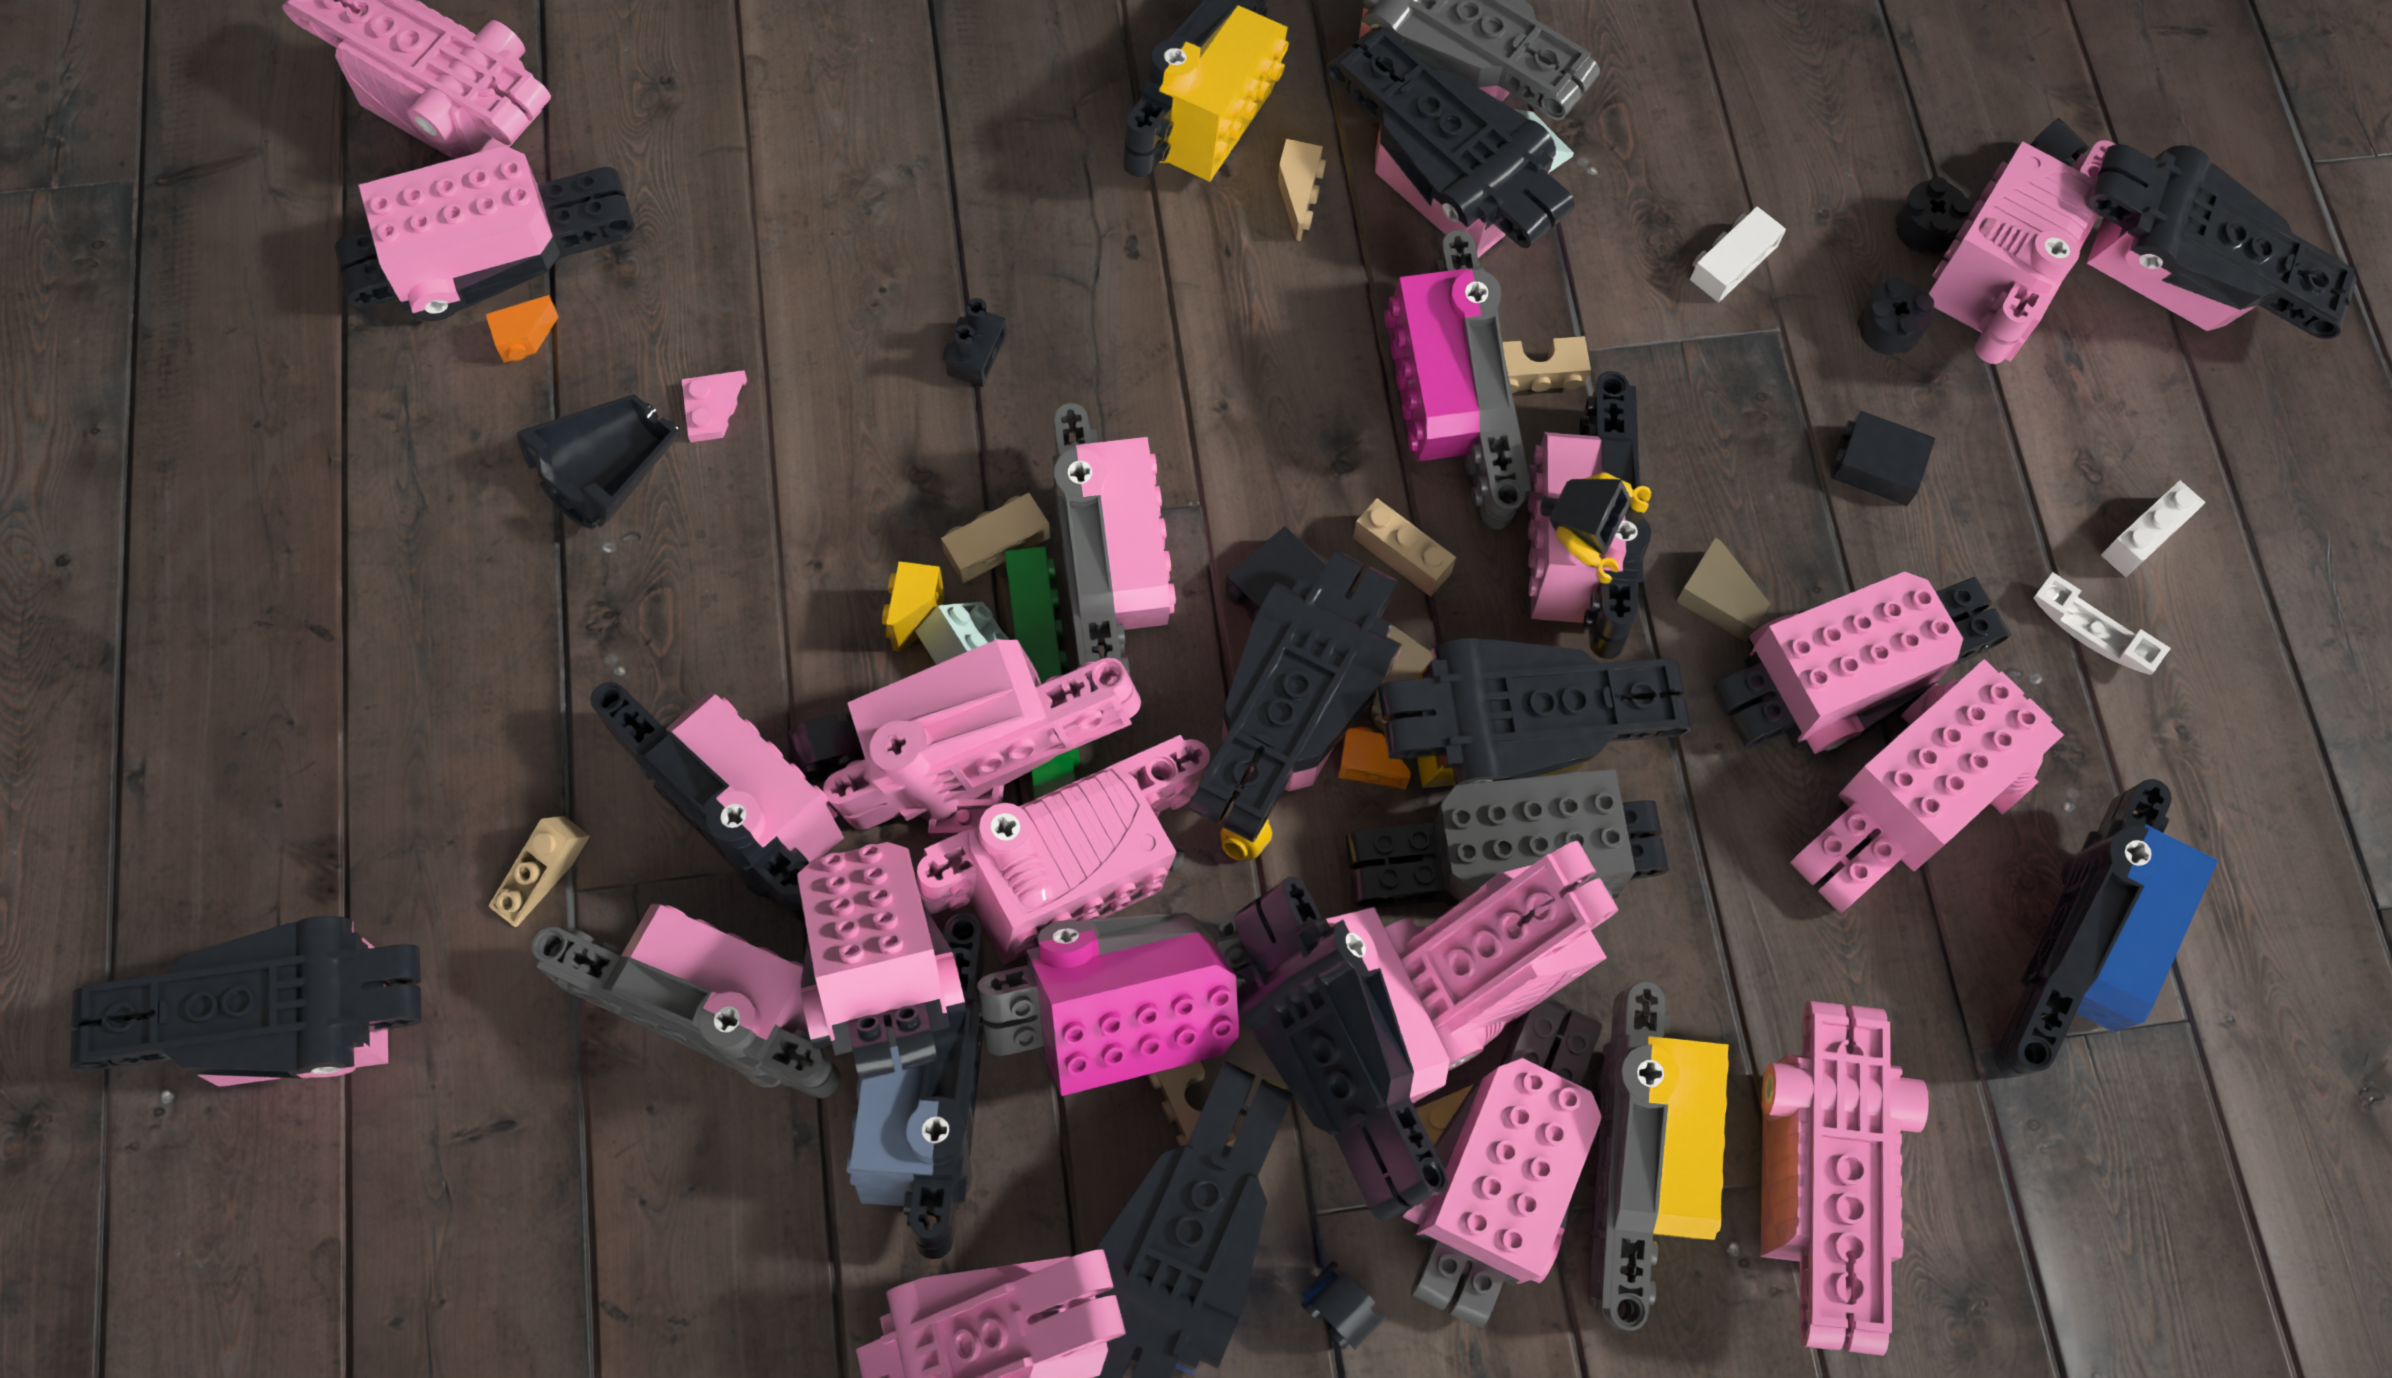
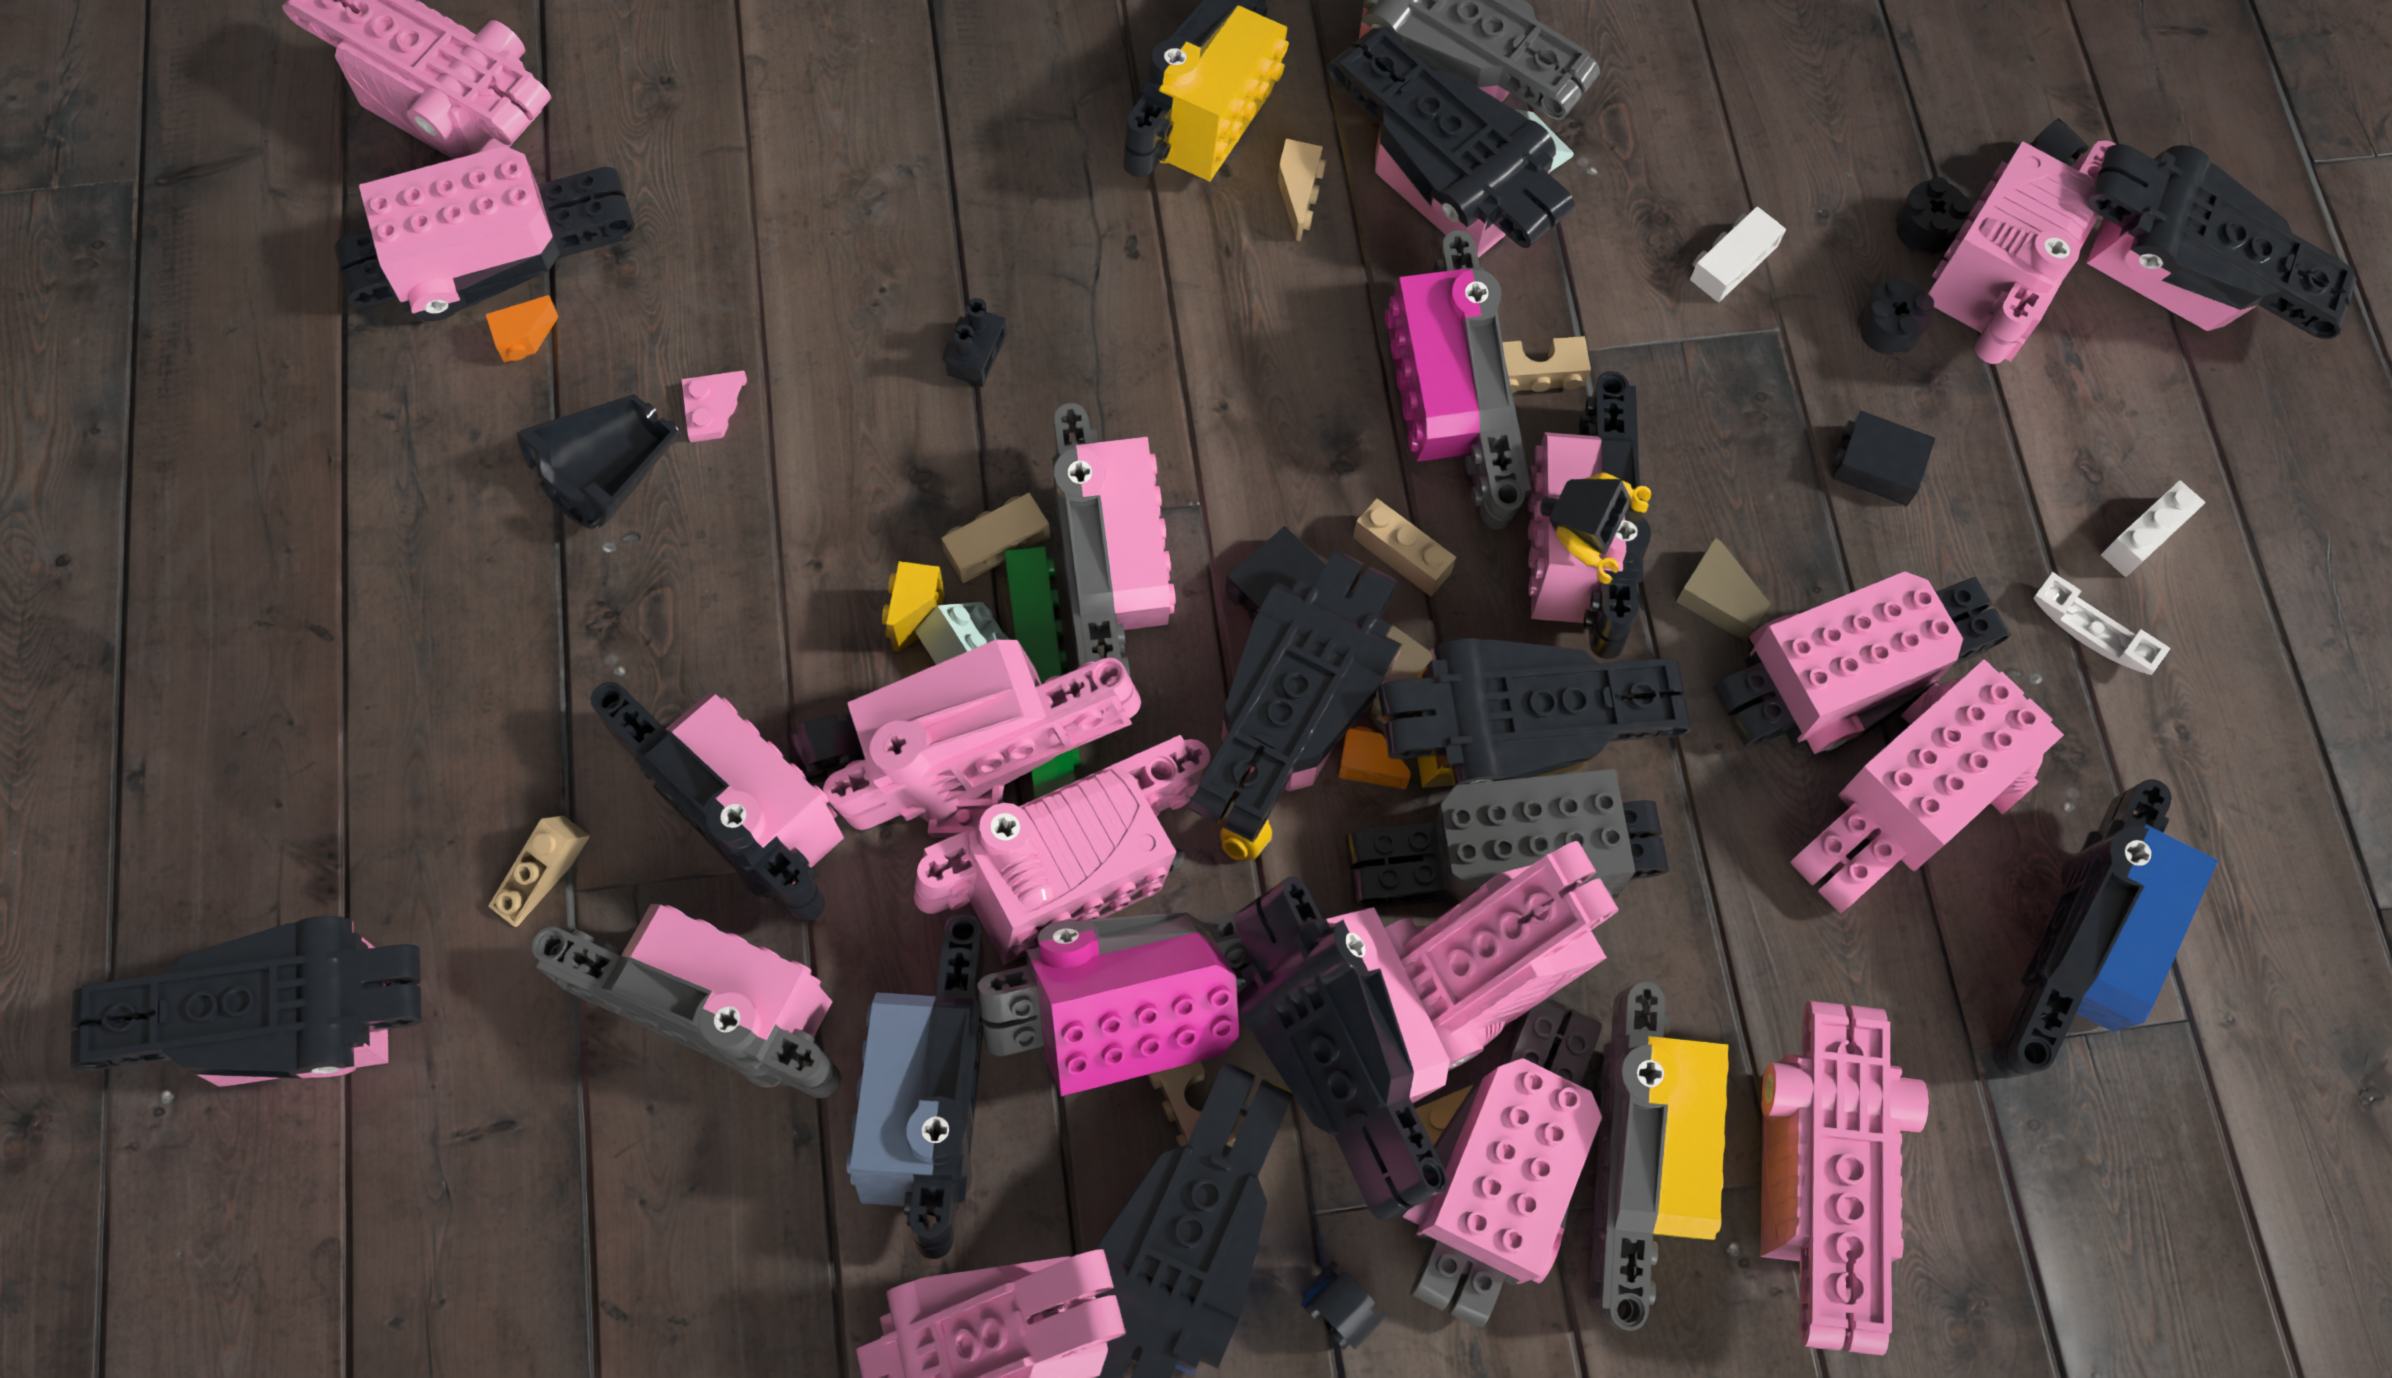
bright pink piece [797,842,966,1081] -> none

